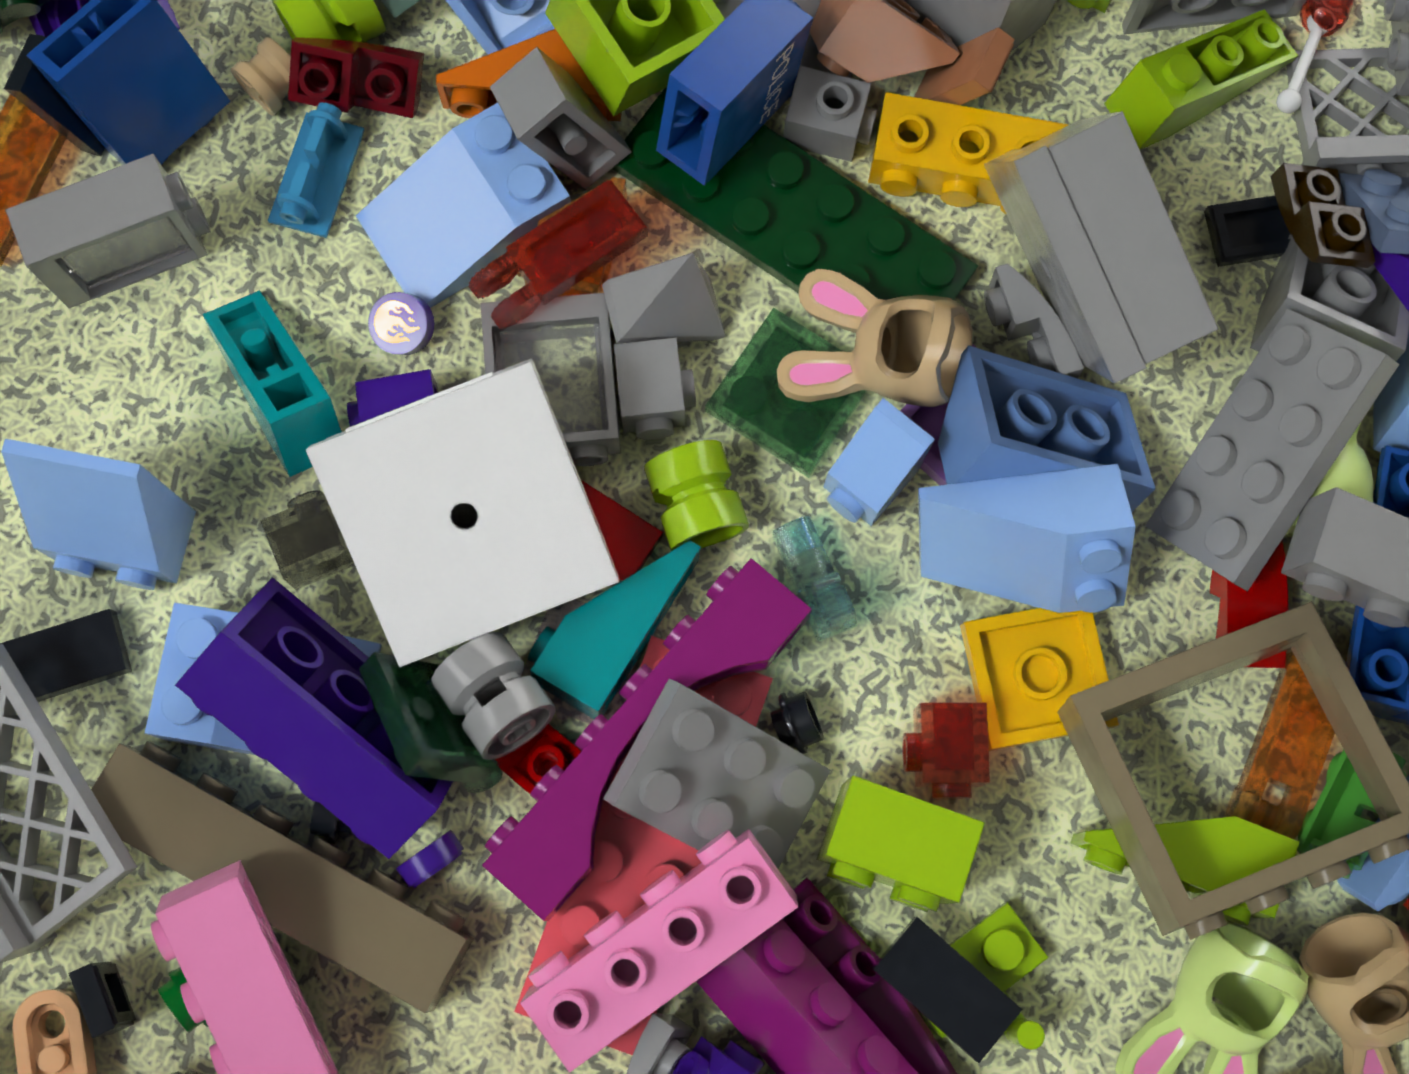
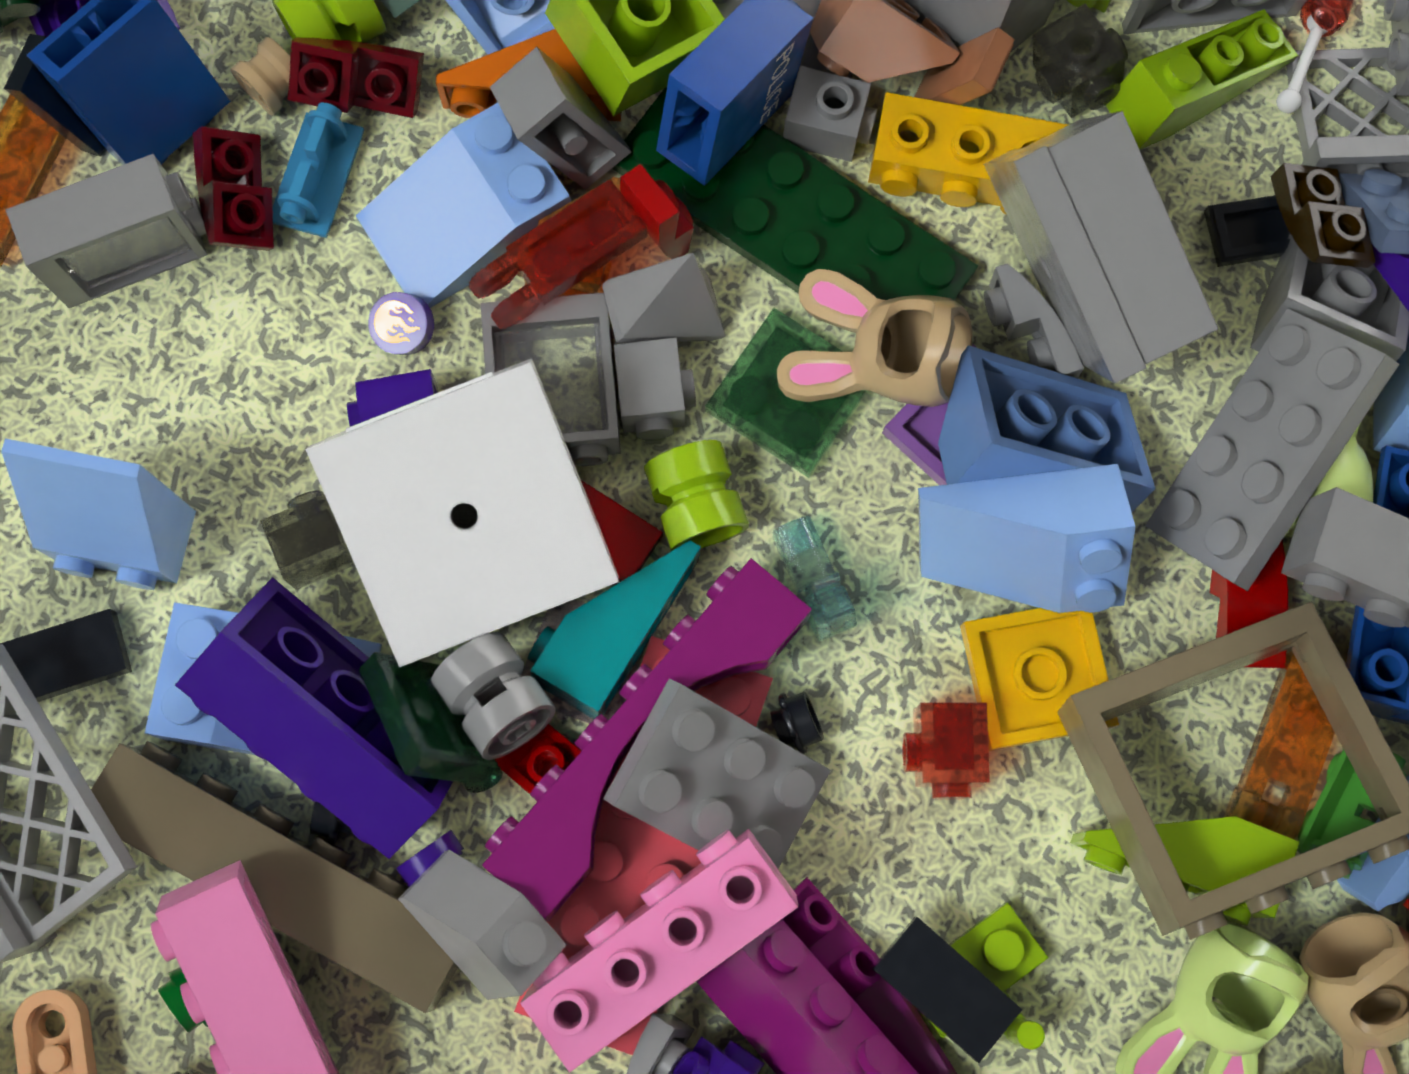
black tile [68,962,136,1038] -> none
teal slope [202,290,342,477] -> none
lime brick [816,775,985,912] -> none
light blue slope [823,398,935,526] -> none
none -> dark red slope [193,126,274,251]
none -> light grey slope [398,850,567,1000]
none -> red slope [620,164,694,259]
none -> clear smoke brick [1033,3,1128,118]

